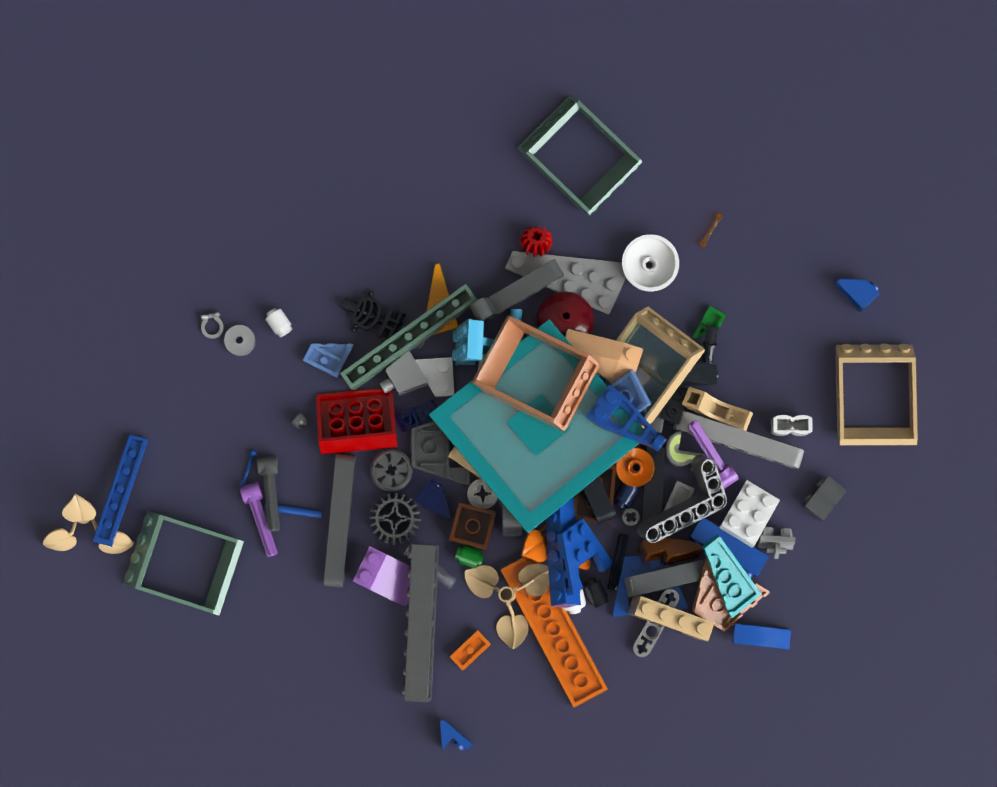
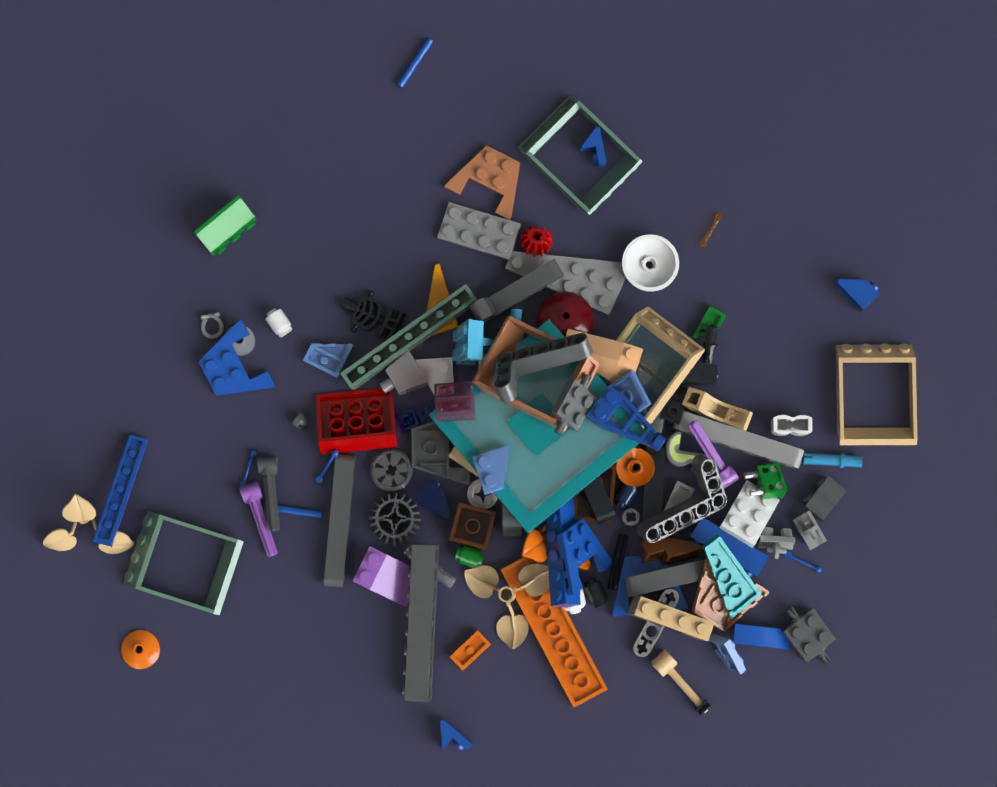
none -> orange dish [121,630,160,669]
none -> slope [194,195,257,256]
none -> blue wing [198,319,276,396]
none -> blue hinge [316,450,339,483]
none -> blue bar [396,38,433,88]
none -> clear pink slope [434,381,476,423]
none -> light grey plate [437,202,521,261]
none -> nougat wing [445,146,520,221]
none -> medium blue wing [472,445,509,495]
none -> dark grey beam [494,333,593,403]
none -> dark grey plate [551,374,595,435]
none -> blue slope [580,126,606,168]
none -> tan piece [650,650,711,715]
none -> medium blue wing [709,633,746,674]
none -> green piece [743,462,787,500]
none -> dark grey plate [782,606,836,664]
none -> blue hinge [784,551,822,573]
none -> light grey hips [792,510,827,551]
none -> dark azure pin [803,452,862,468]

